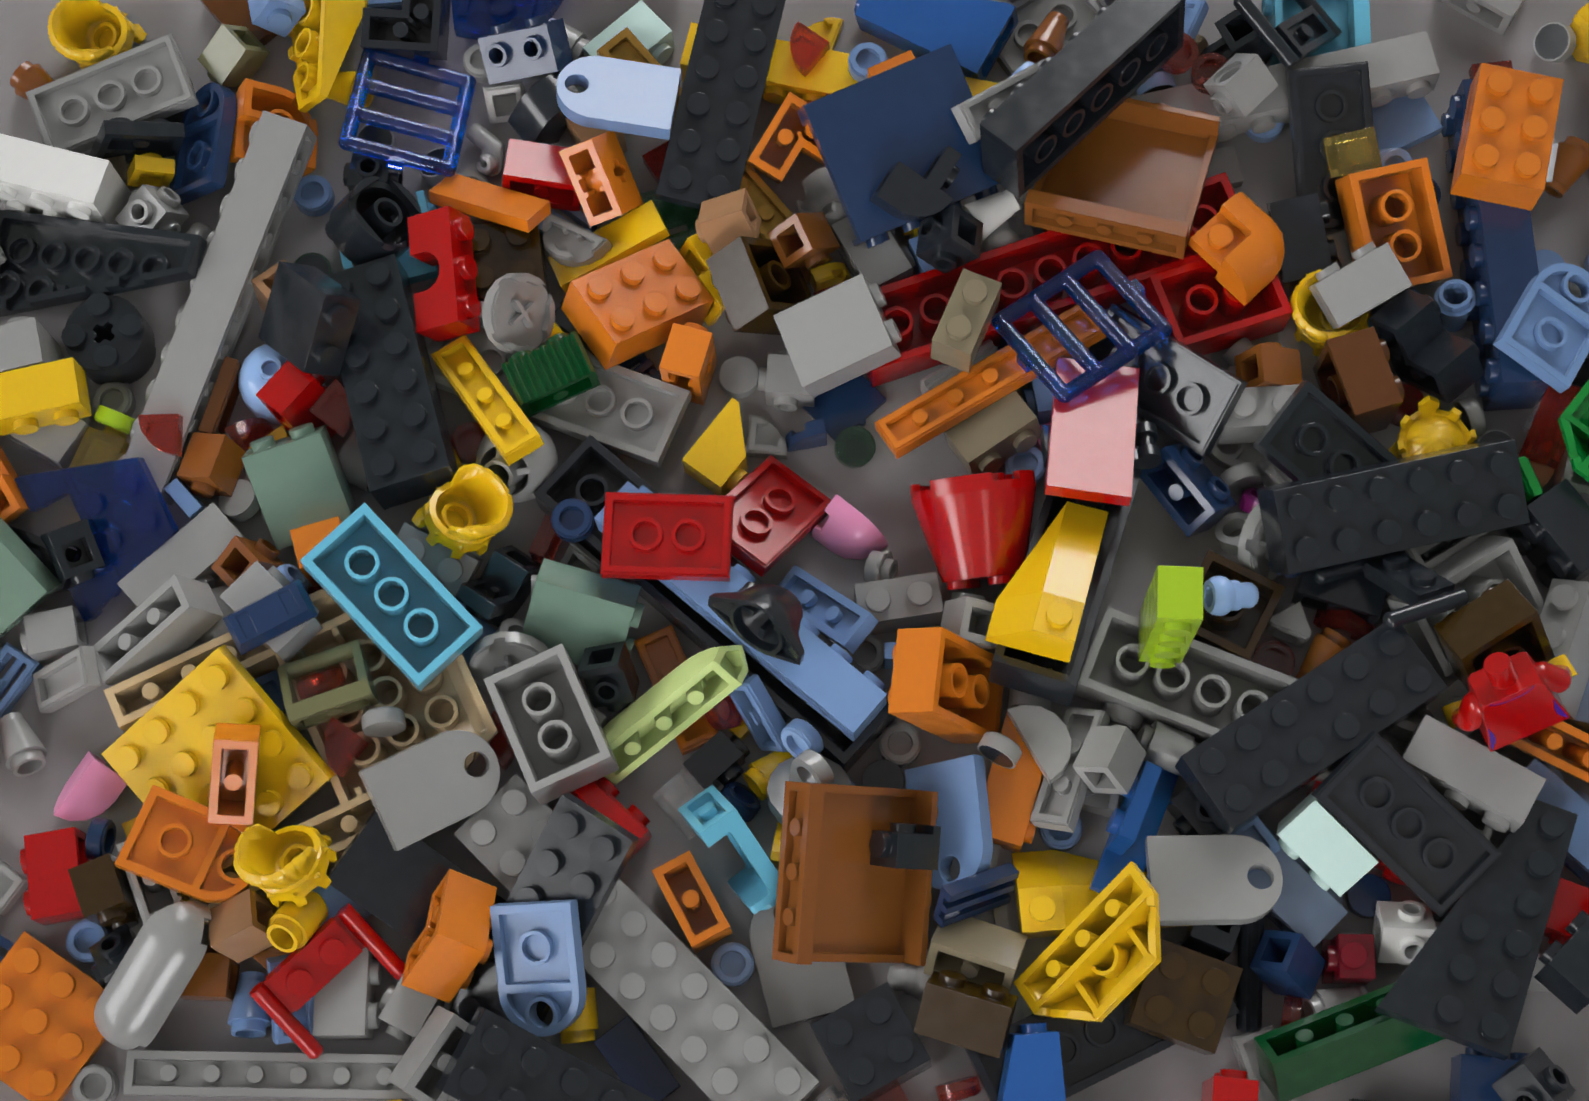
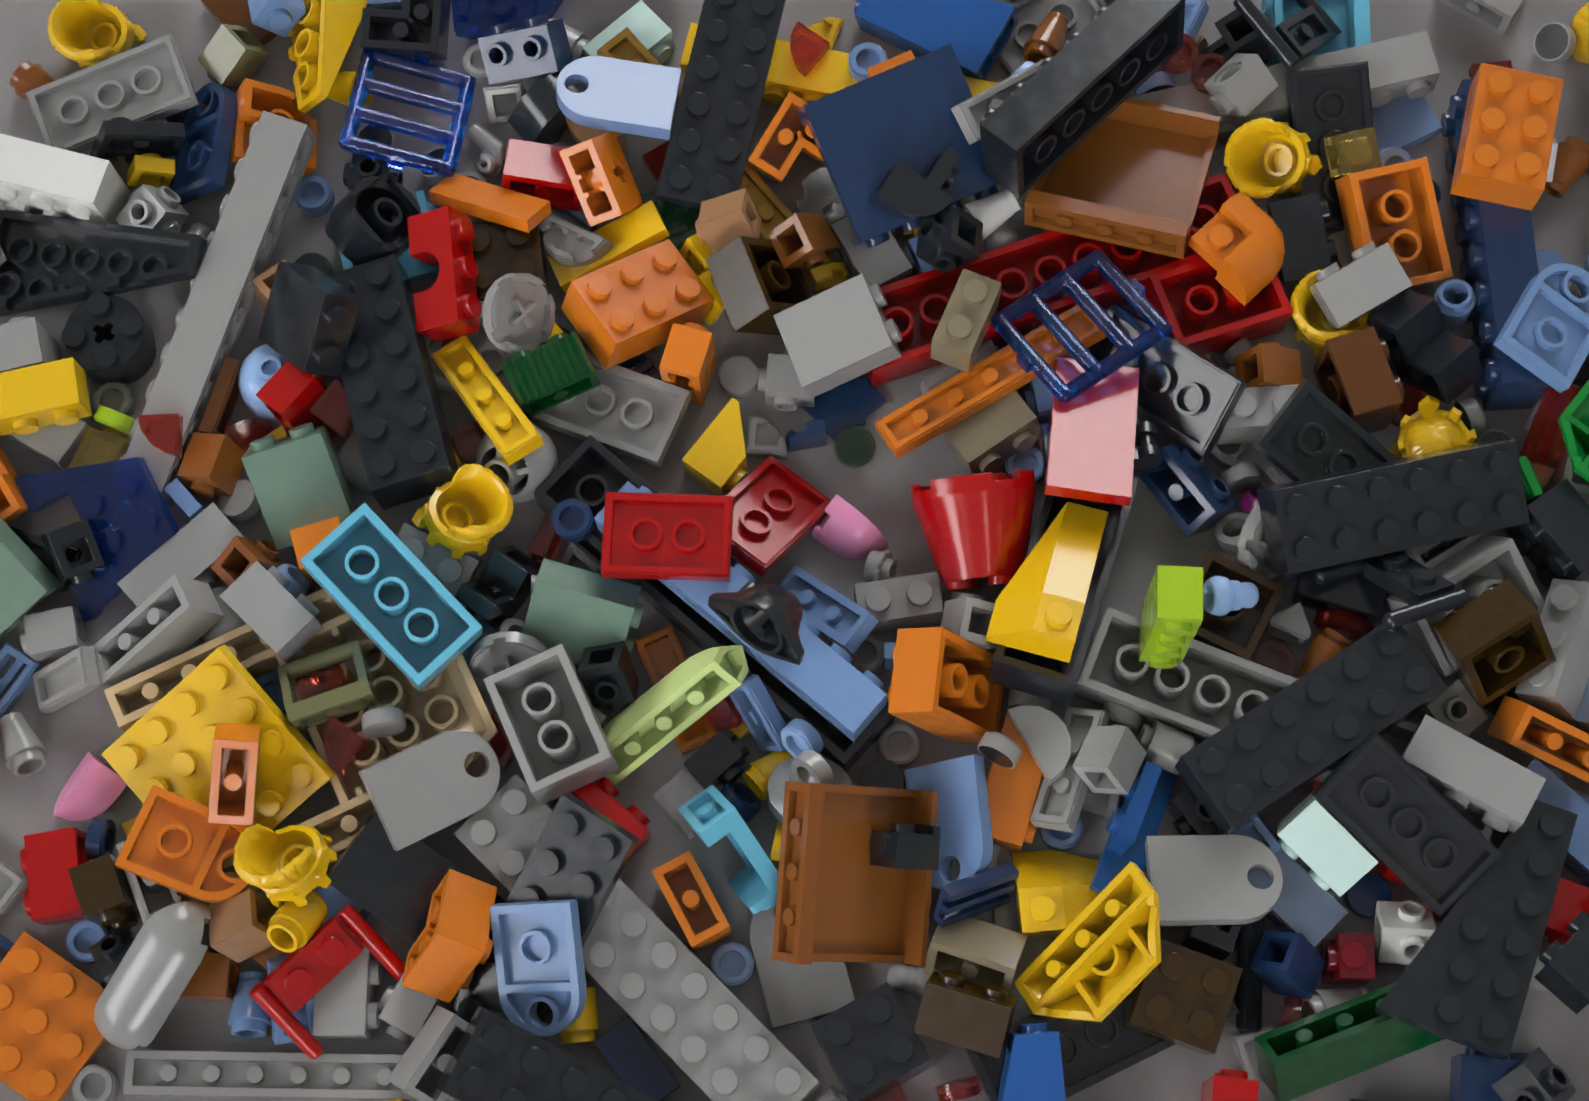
dark blue tile [223,578,318,655] -> none
red torso [1442,652,1578,752] -> none
none -> yellow hair [1224,118,1322,199]

